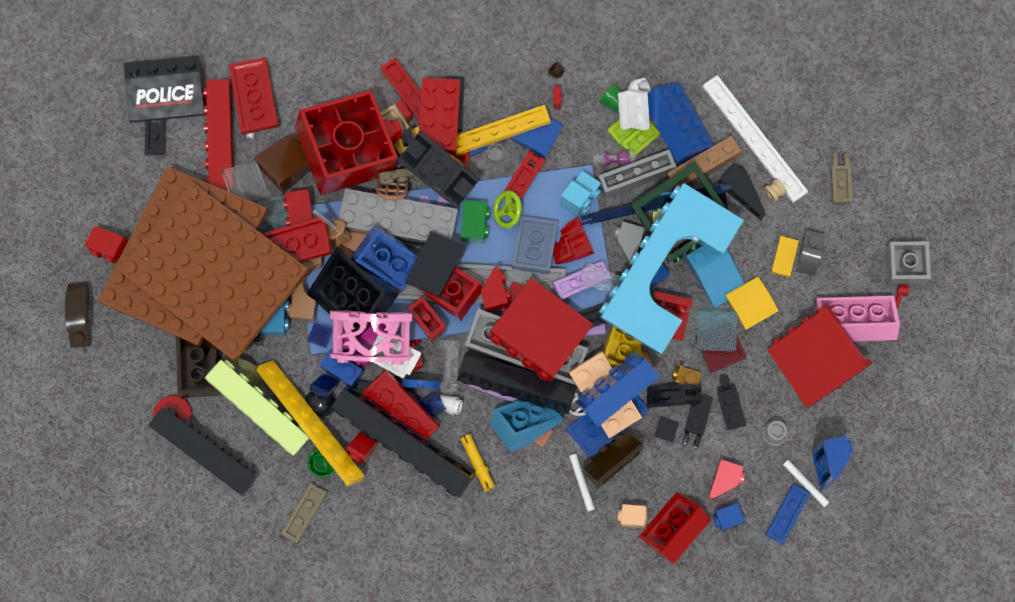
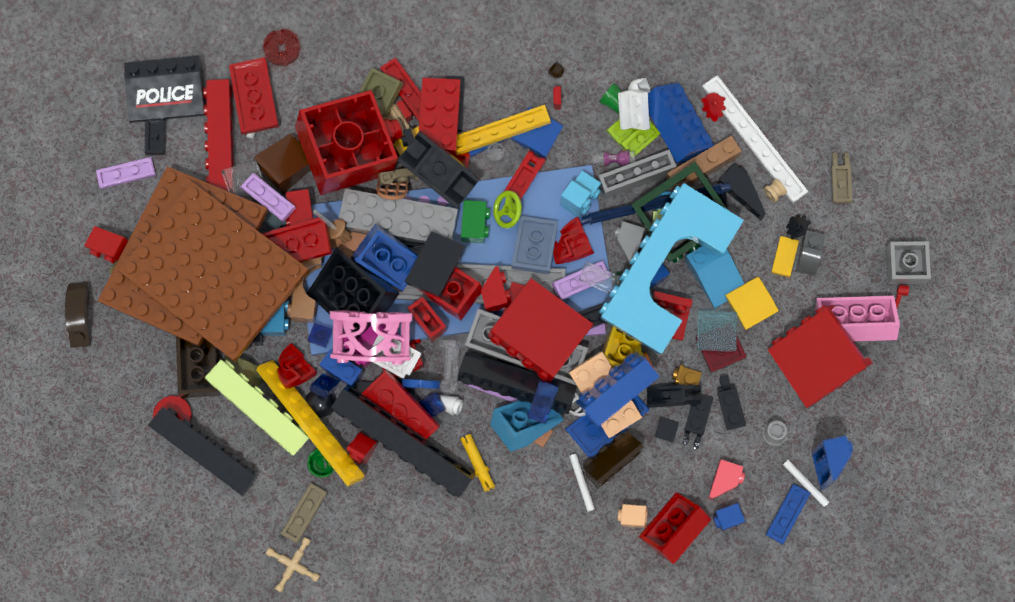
none -> lavender tile [96,157,156,189]
none -> lavender tile [241,173,296,222]
none -> clear red plate [263,29,301,67]
none -> tan piece [266,537,320,593]
none -> red brick [277,343,316,389]
none -> olive plate [358,67,404,117]
none -> clear blue plate [527,380,559,424]
none -> red piece [701,93,726,122]
none -> black piece [786,214,811,240]

